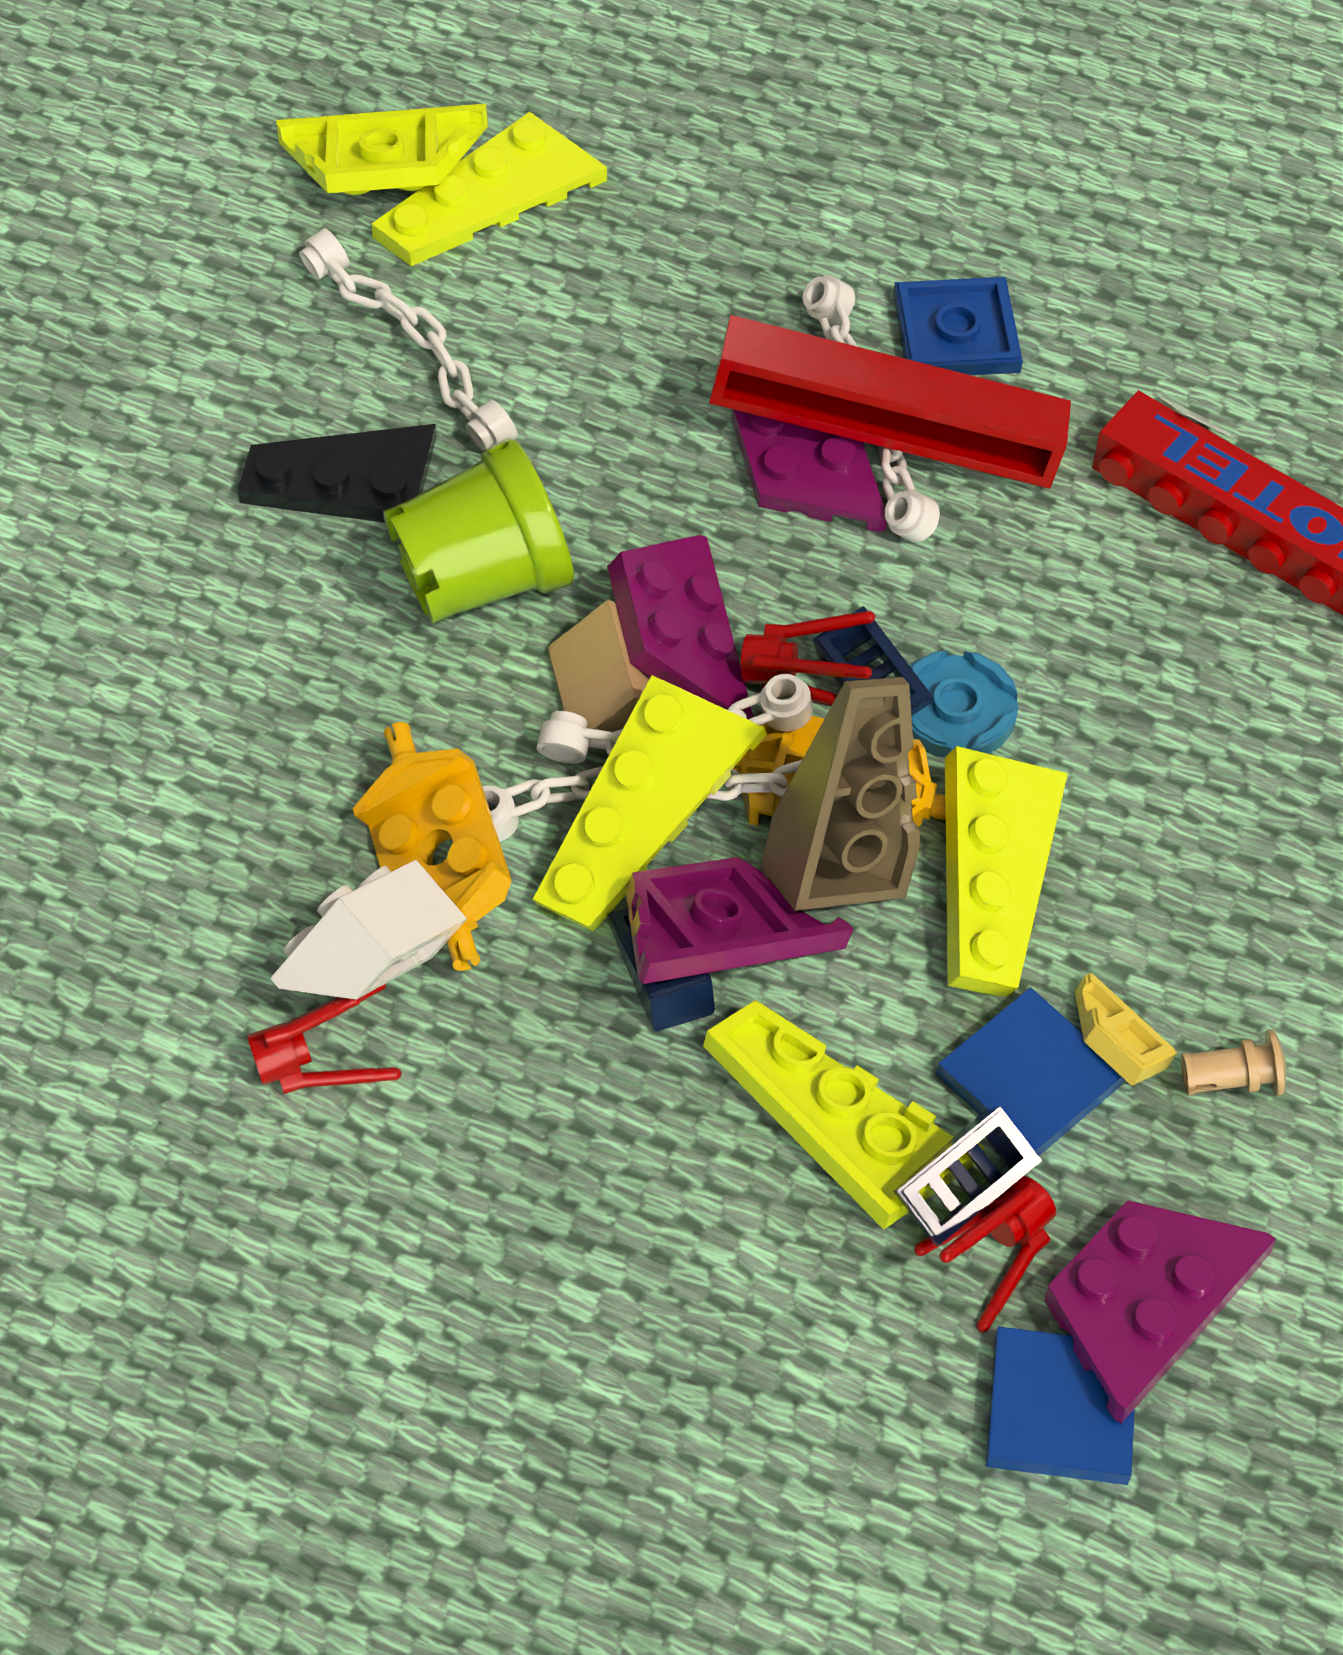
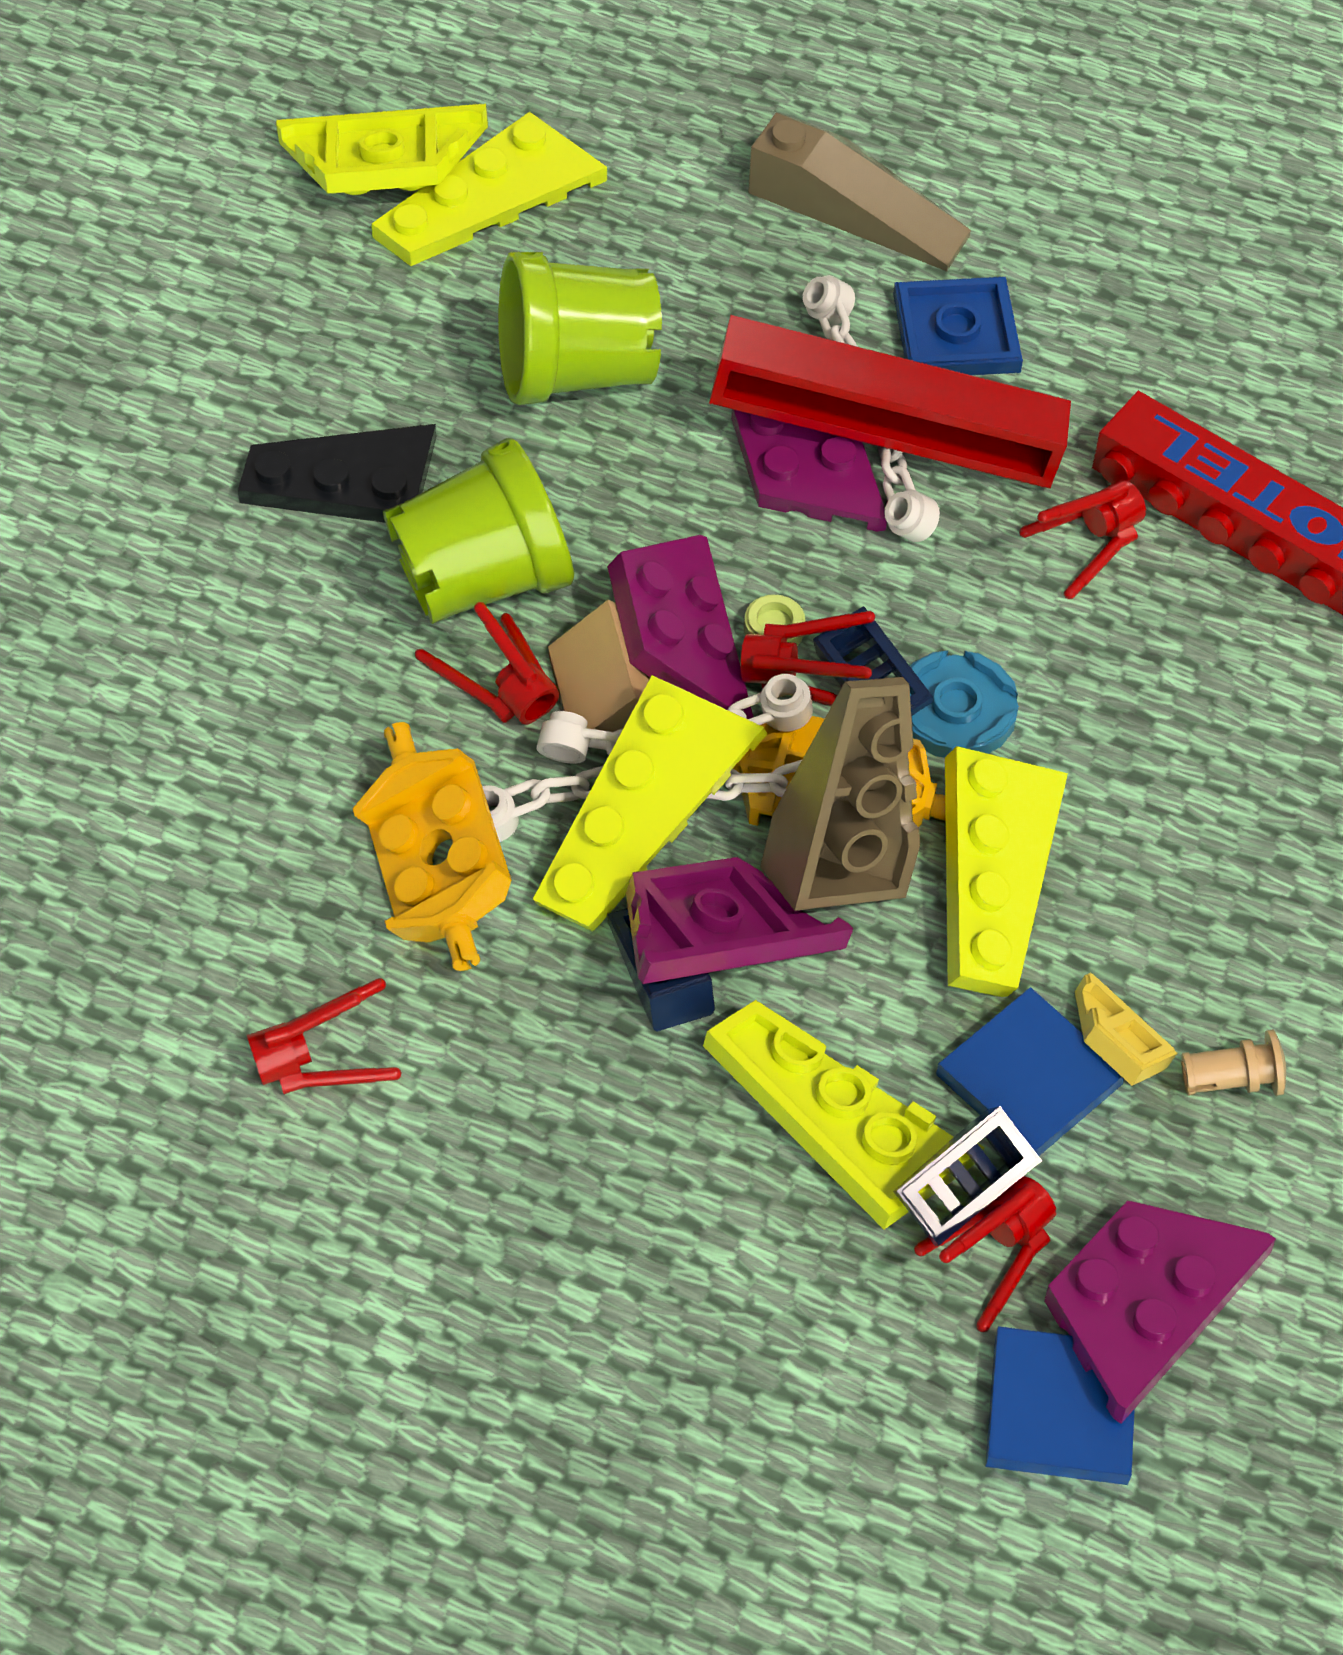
white slope [270,860,467,999] -> none
white piece [299,228,518,451] -> none
white sticker [1155,394,1234,438] -> none
none -> red plant [415,602,560,725]
none -> lime piece [498,252,662,405]
none -> yellowish green tile [744,595,805,646]
none -> dark tan wedge [748,113,971,271]
none -> red plant [1019,479,1146,599]

